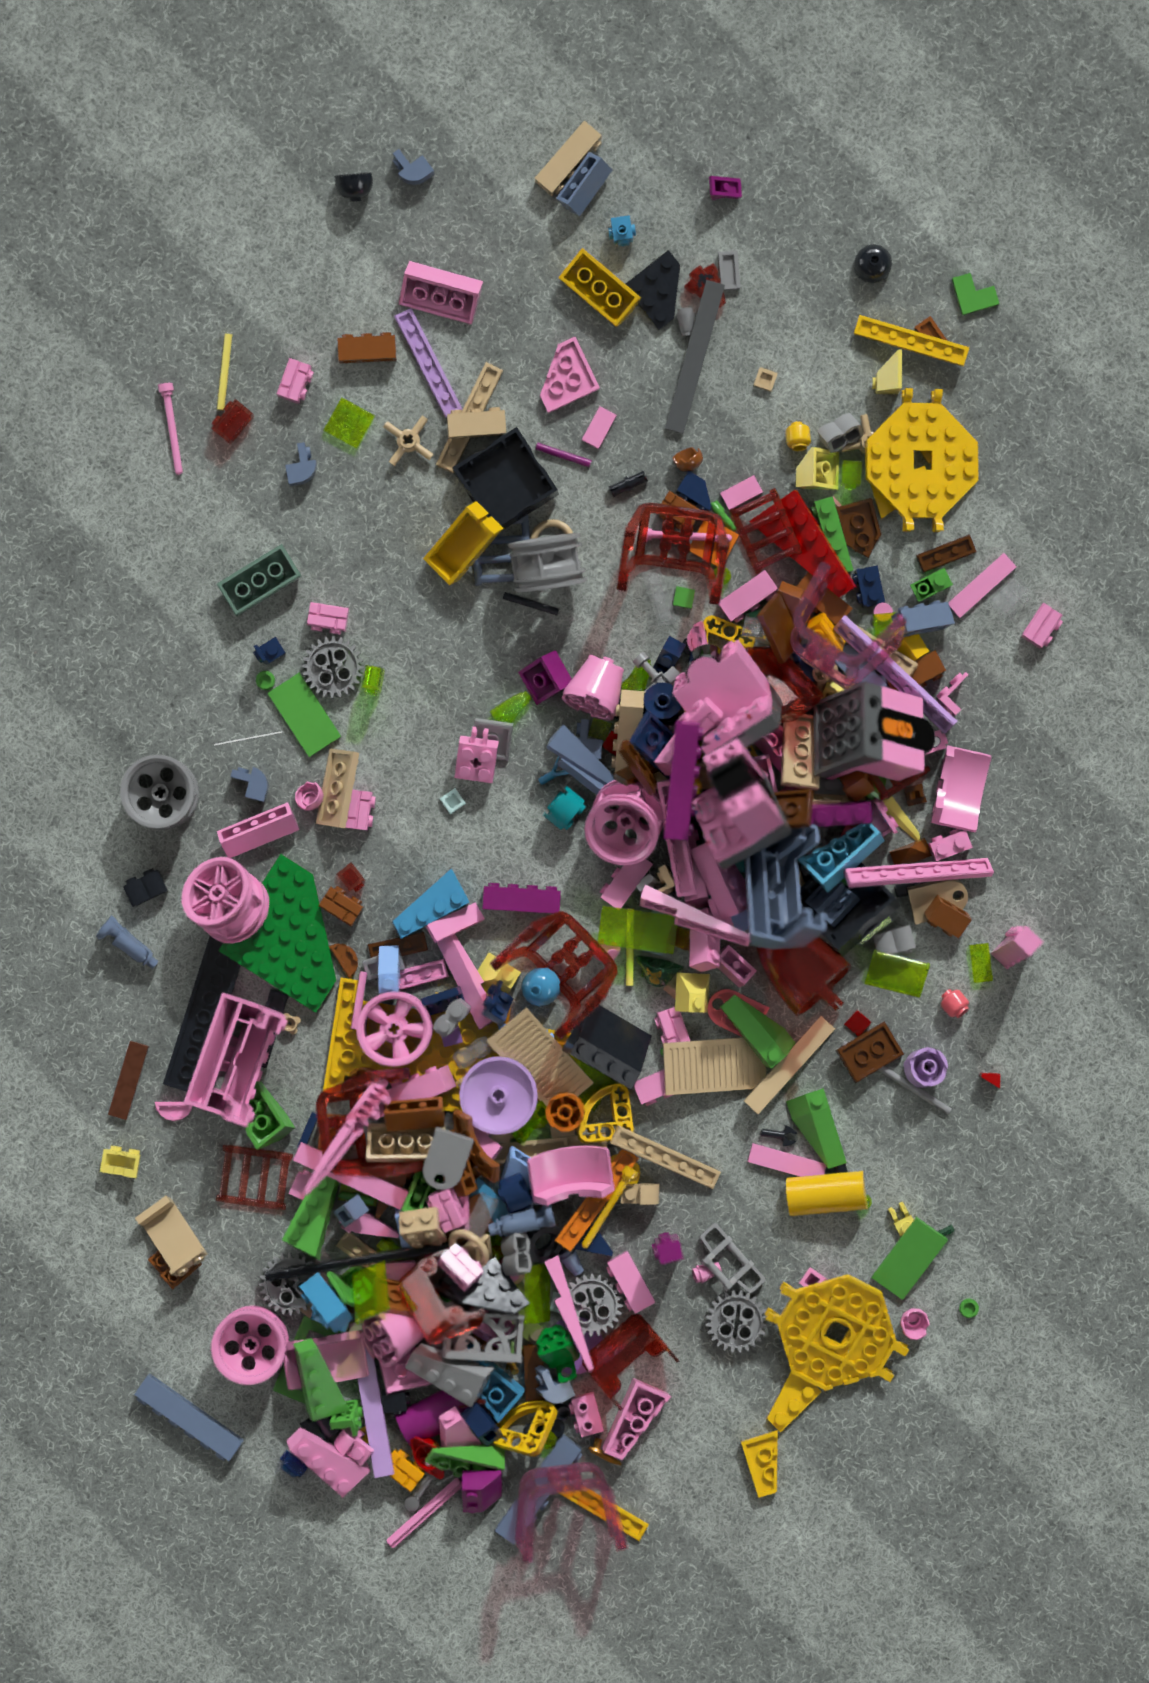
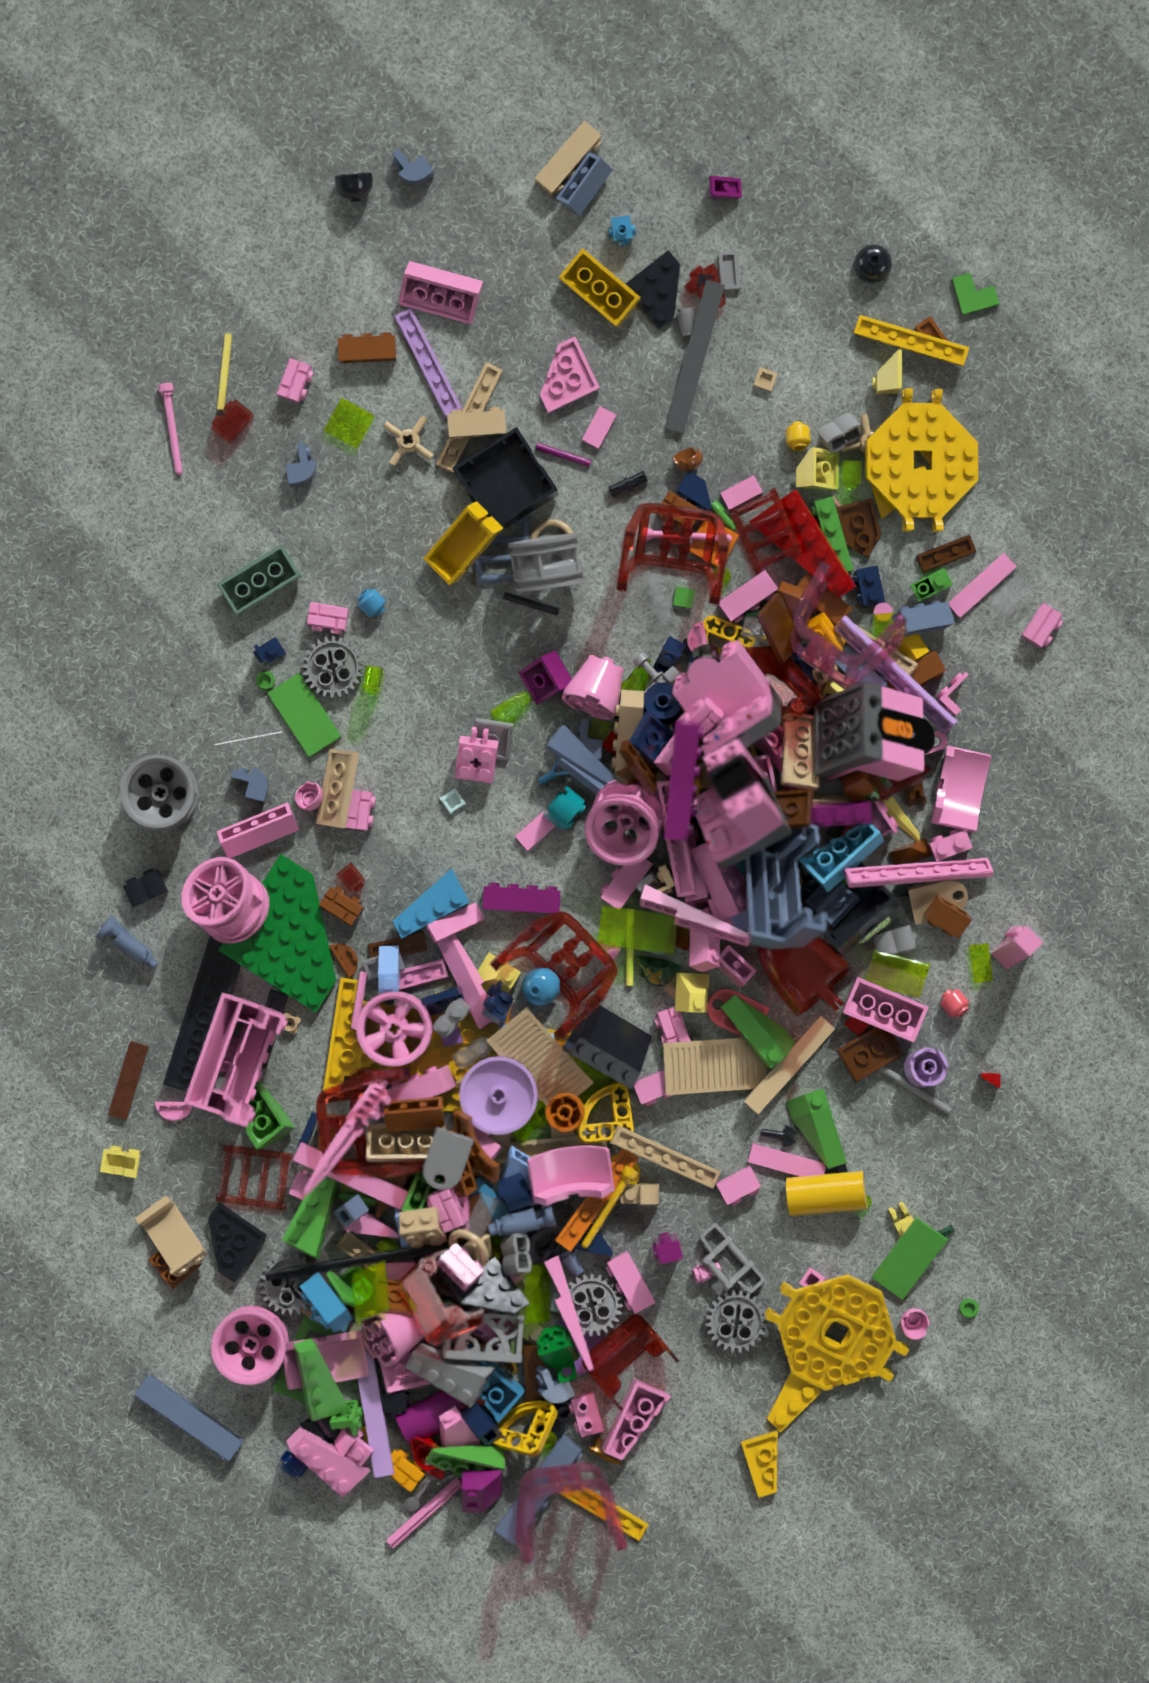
none -> black plate [208,1202,267,1283]
none -> dark azure head [357,588,385,617]
none -> bright pink tile [515,811,555,851]
none -> bright pink brick [716,1165,761,1206]
none -> bright pink slope [842,977,929,1042]

